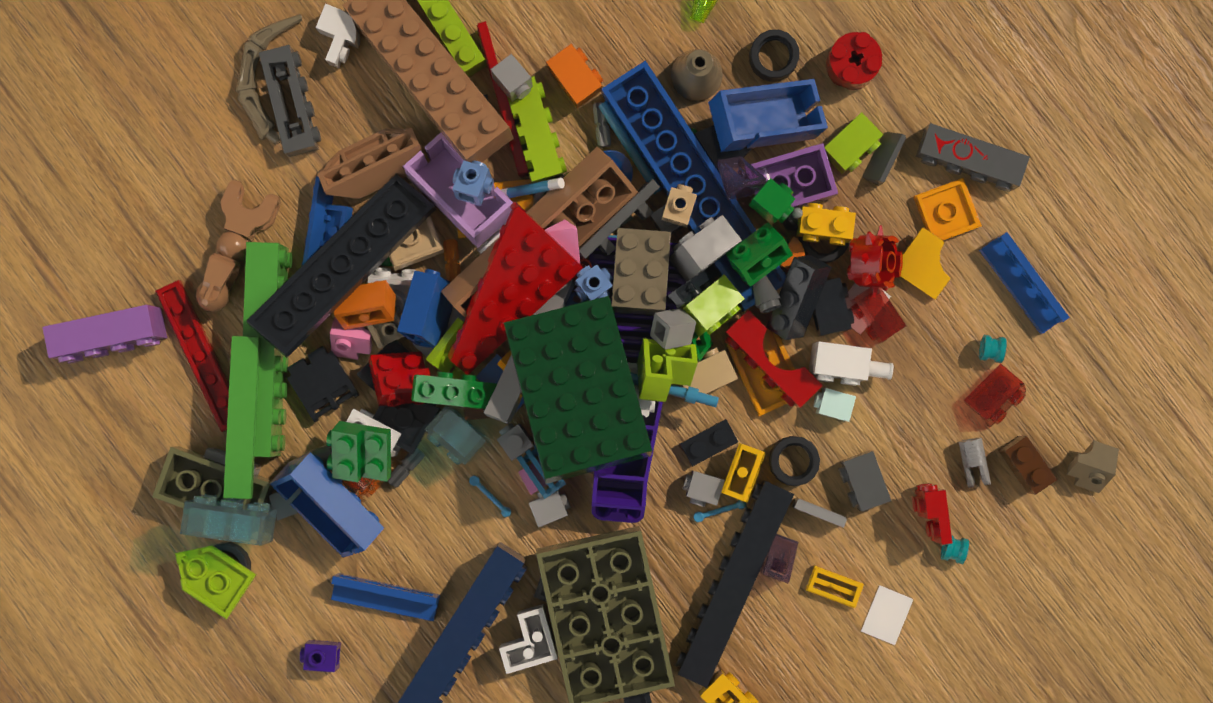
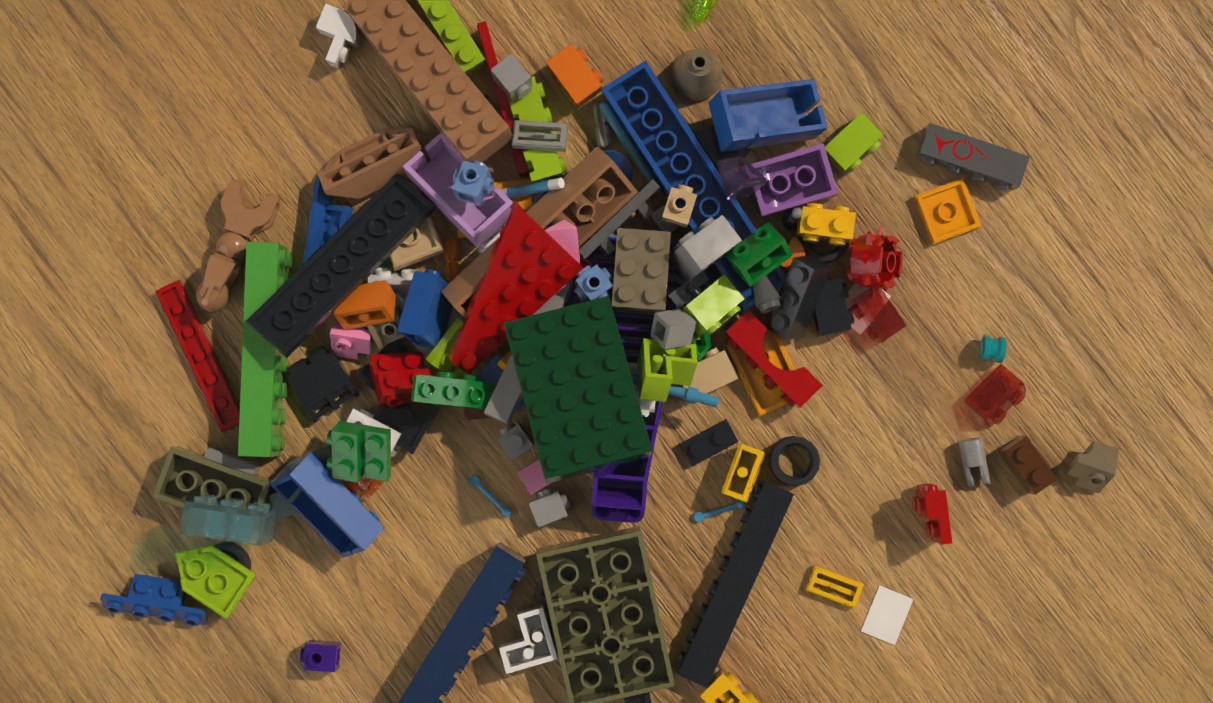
medium lavender brick [42,305,167,364] -> none
bright green tile [223,336,261,499] -> none
dark tan animal [236,14,302,145] -> none
dark grey brick [259,45,321,157] -> none
blue fence [331,573,440,622] -> none
dark grey piece [388,448,425,488] -> none
clear light blue brick [425,405,489,465] -> none
dark azure tile [517,445,566,499] -> none
light grey brick [683,470,725,507] -> none
black tyre [749,29,799,82] -> none
green brick [749,178,795,225] -> none
slope [760,534,799,584] -> none
light grey tile [792,498,847,528] -> none
white brick [809,342,894,386] -> none
light aqua brick [813,388,856,422] -> none
red brick [826,32,882,90] -> none
dark grey brick [838,450,891,512] -> none
dark grey slope [863,132,906,186] -> none
yellow tile [901,227,951,300] -> none
teal wheel [941,535,969,565] -> none
blue fence [979,232,1070,334] -> none
none -> blue bracket [100,573,208,626]
none -> light grey tile [512,120,568,152]

